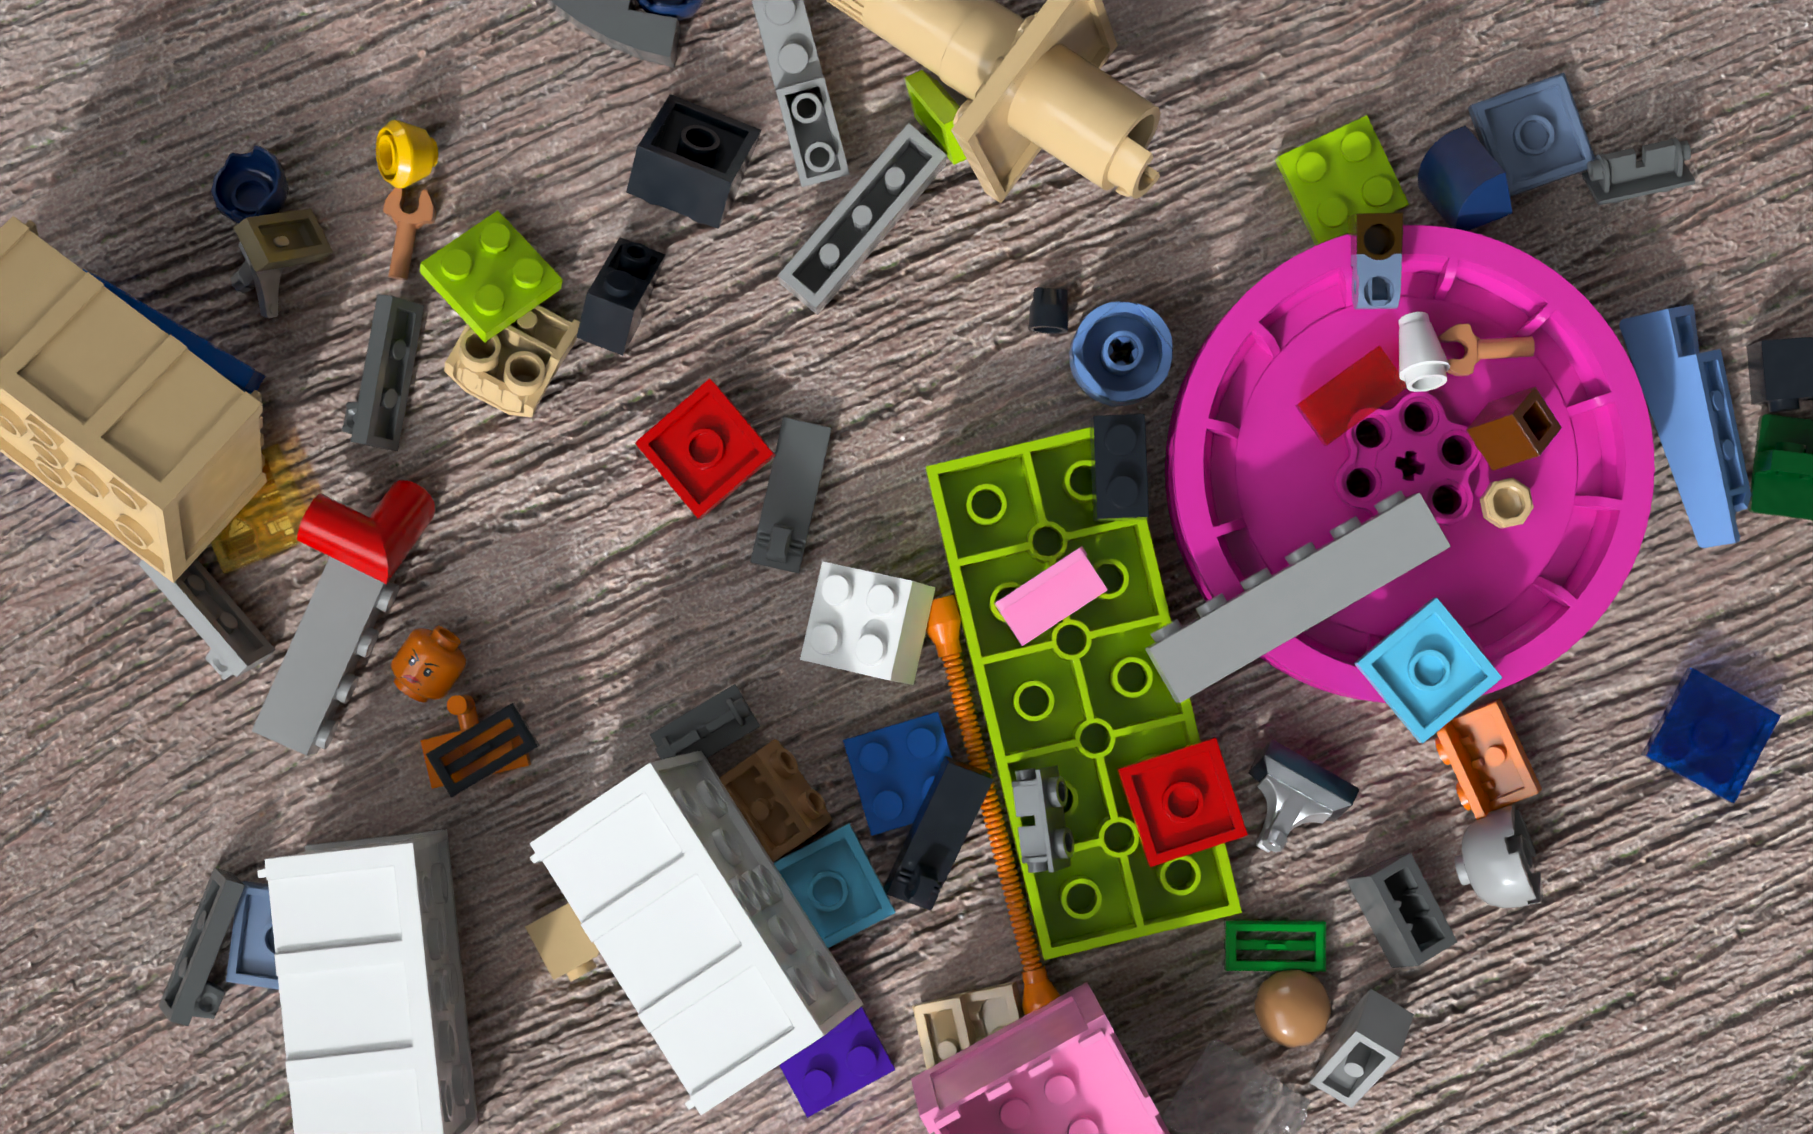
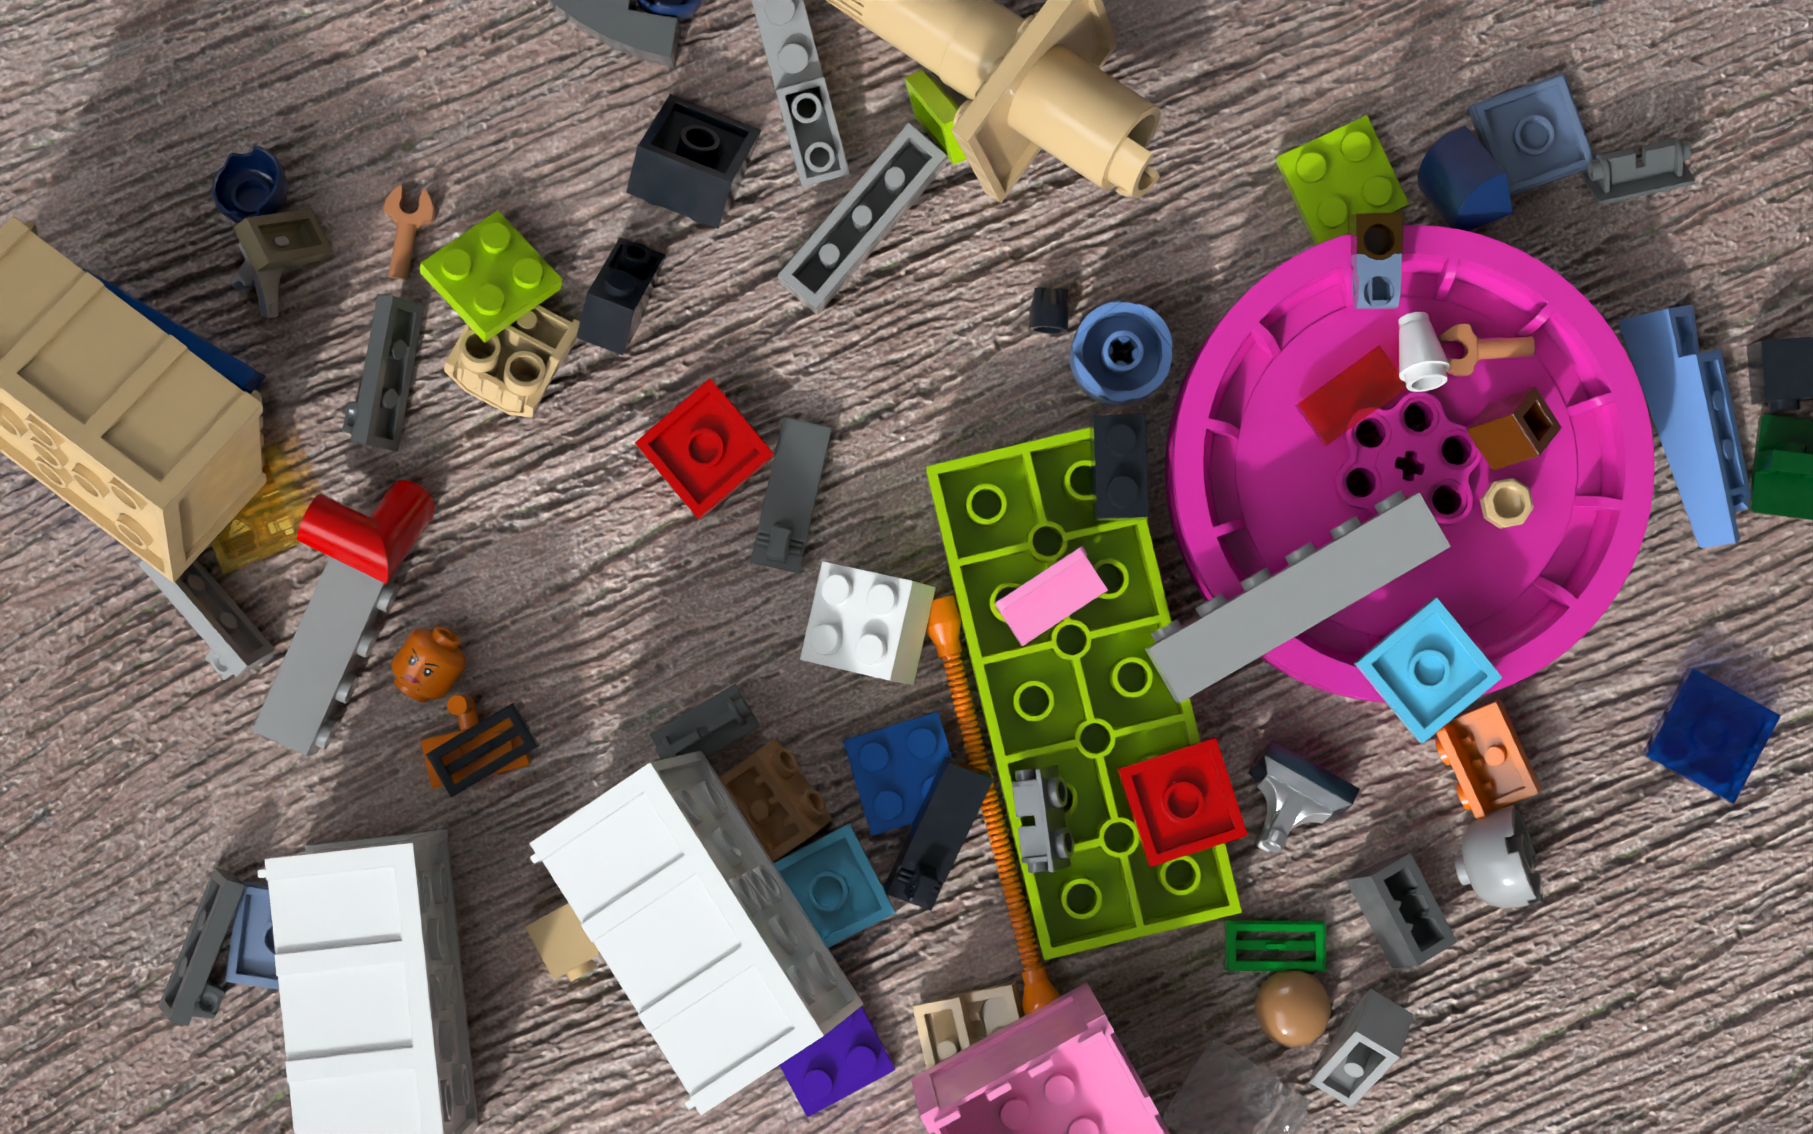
yellow cone [376,120,438,189] -> none

